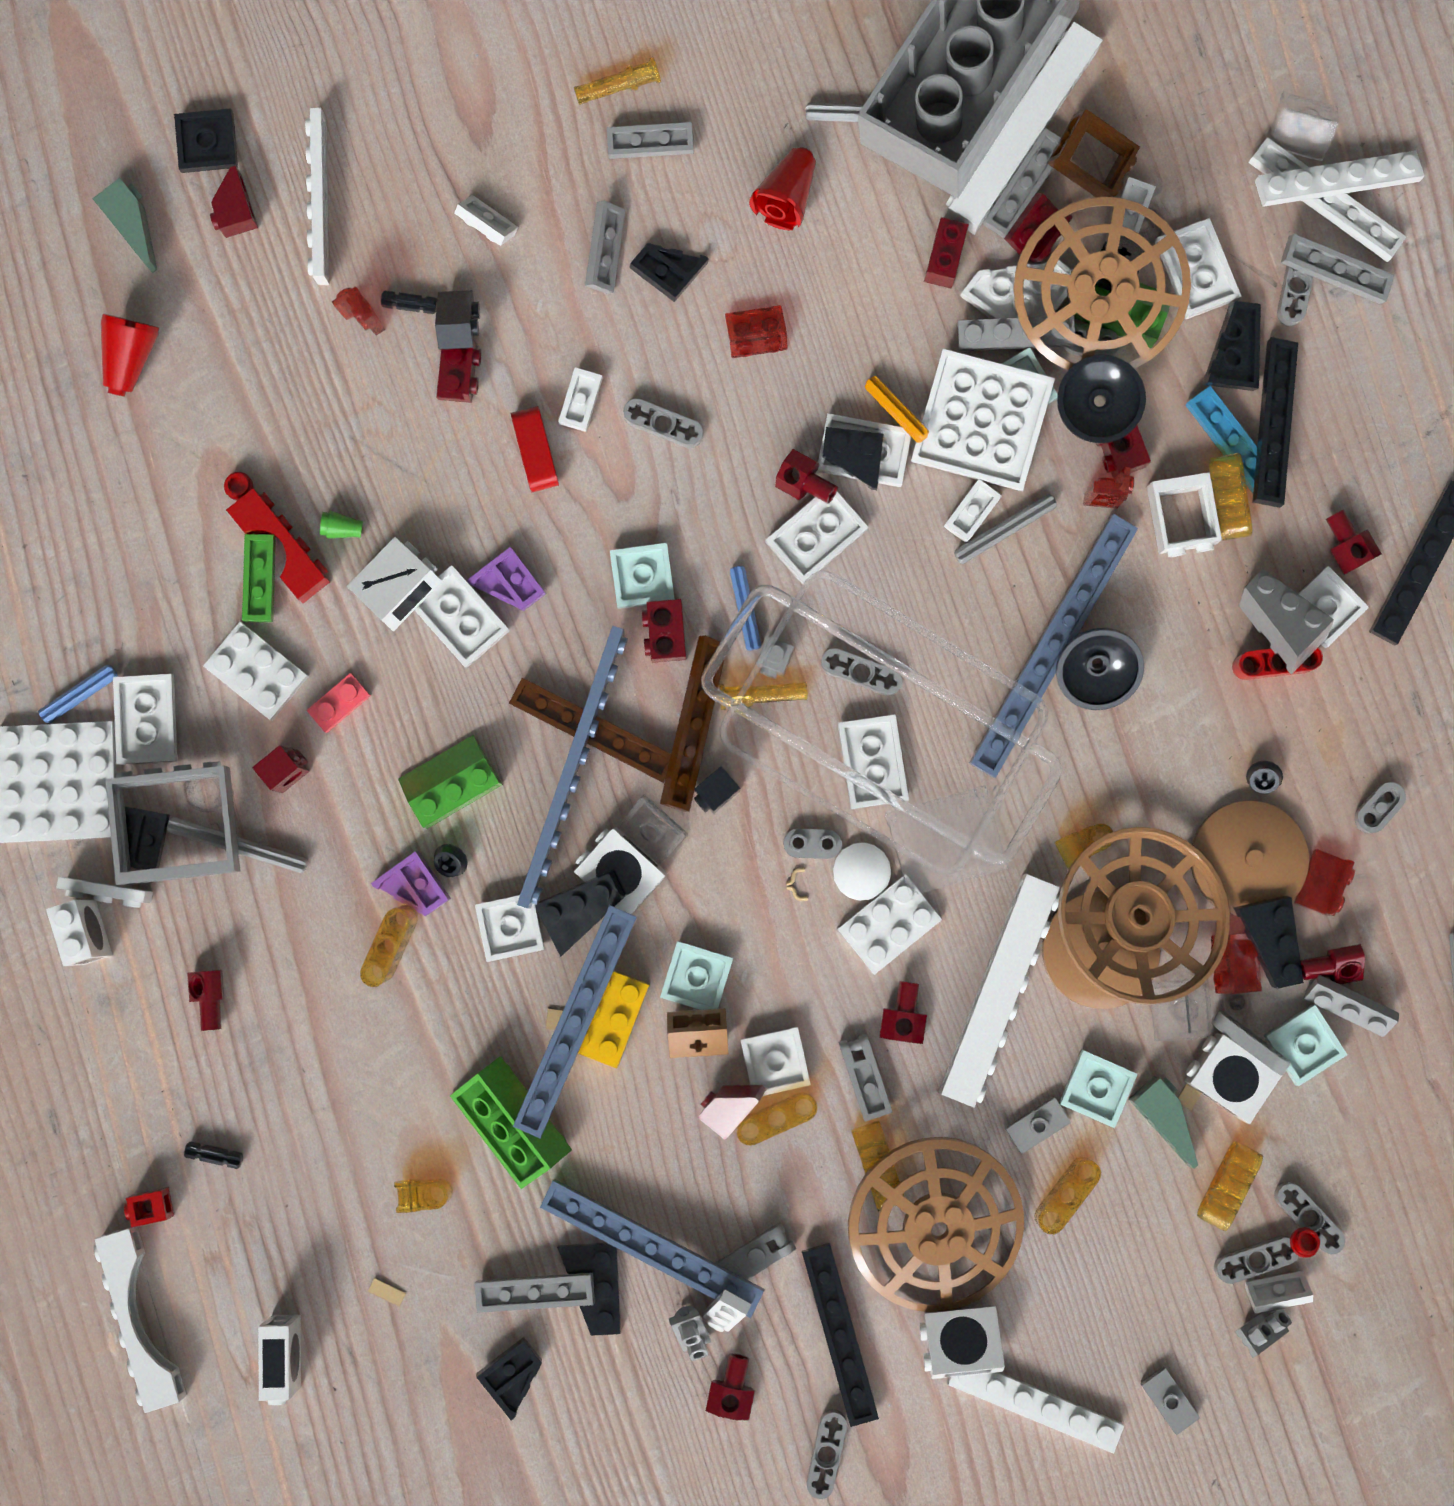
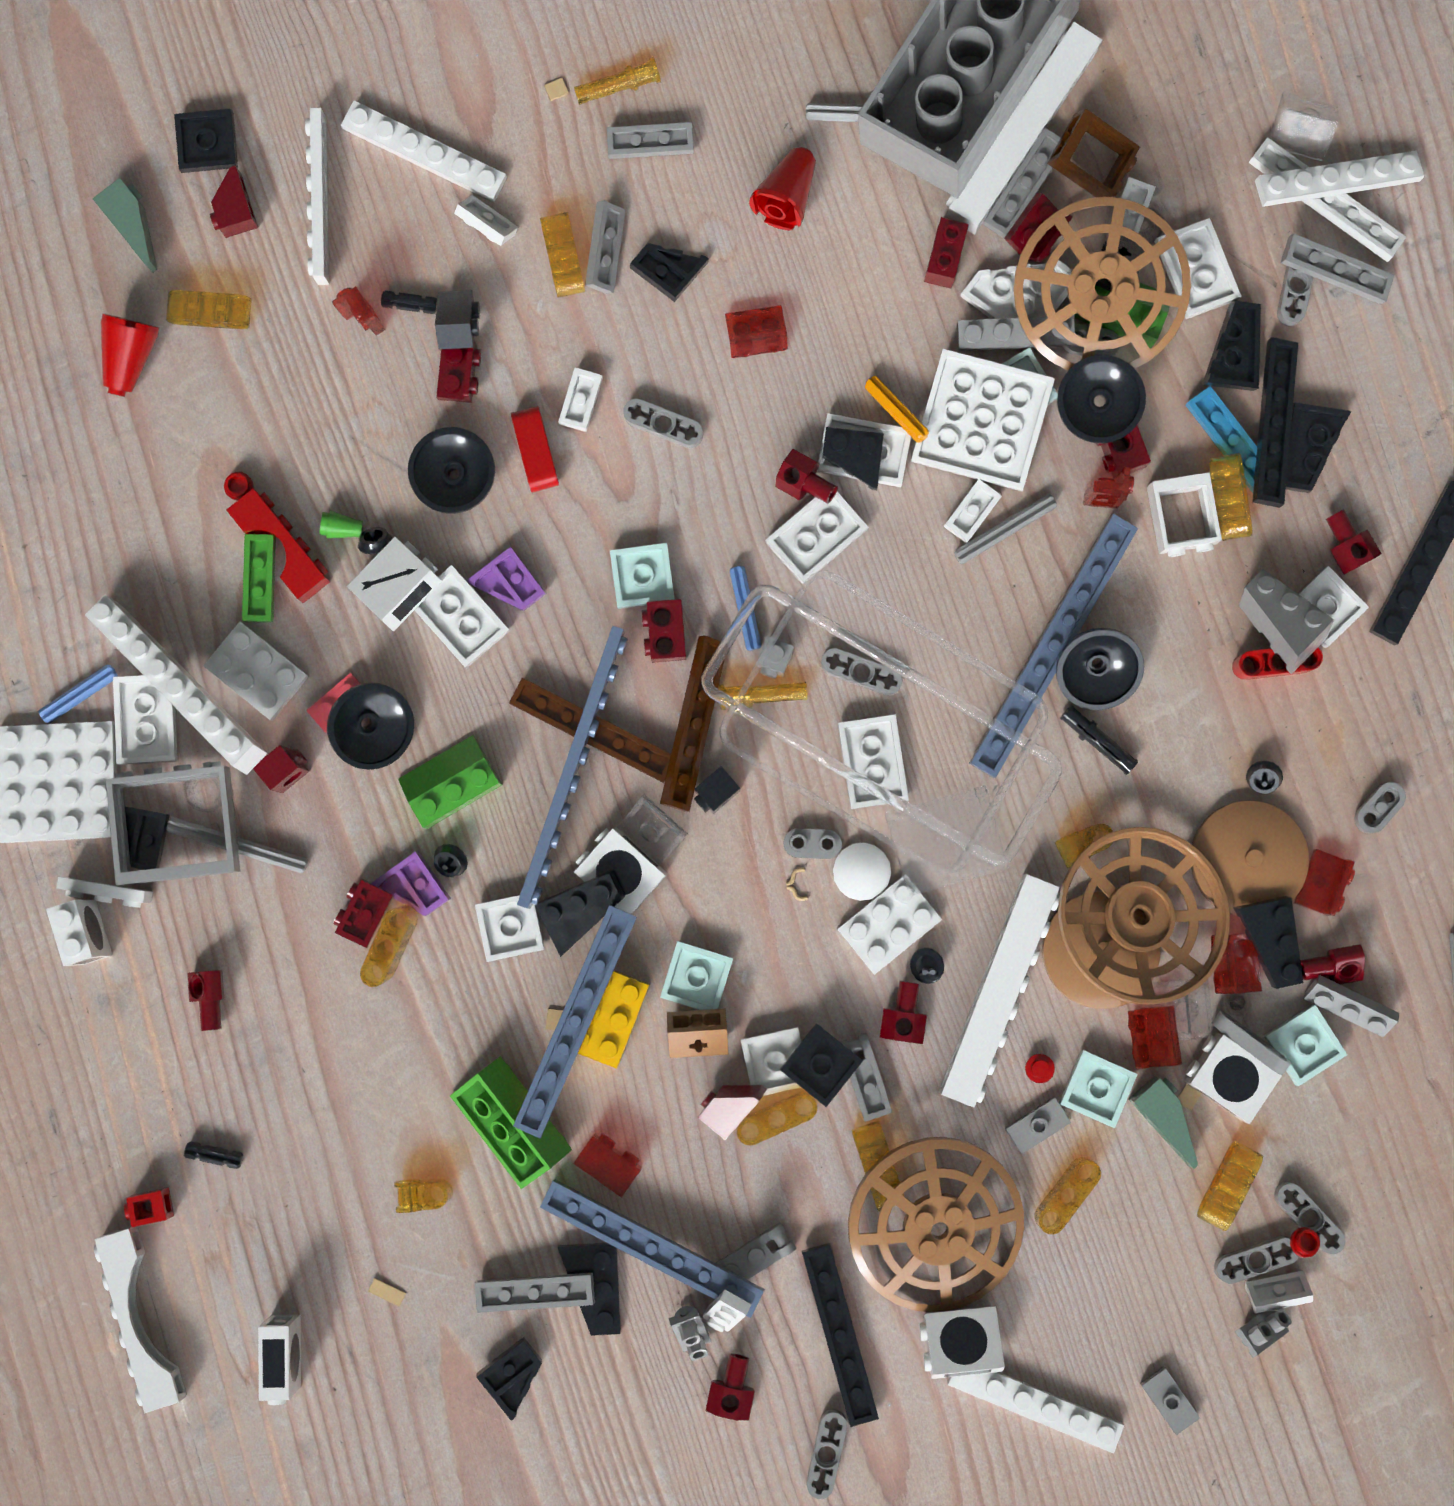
none -> white brick [85,594,267,775]
none -> clear yellow beam [166,290,252,329]
none -> black dish [327,683,414,770]
none -> dark red bracket [333,879,393,948]
none -> white plate [341,101,507,202]
none -> black hat [358,527,393,554]
none -> black dish [408,427,495,514]
none -> clear yellow beam [540,212,585,298]
none -> tan window [544,78,569,101]
none -> clear red bracket [573,1133,642,1198]
none -> black plate [780,1023,863,1107]
none -> black hat [910,948,944,984]
none -> red plate [1025,1054,1055,1083]
none -> black pin [1060,705,1138,775]
none -> clear red bracket [1128,1005,1182,1070]
none -> black wing [1286,403,1351,493]

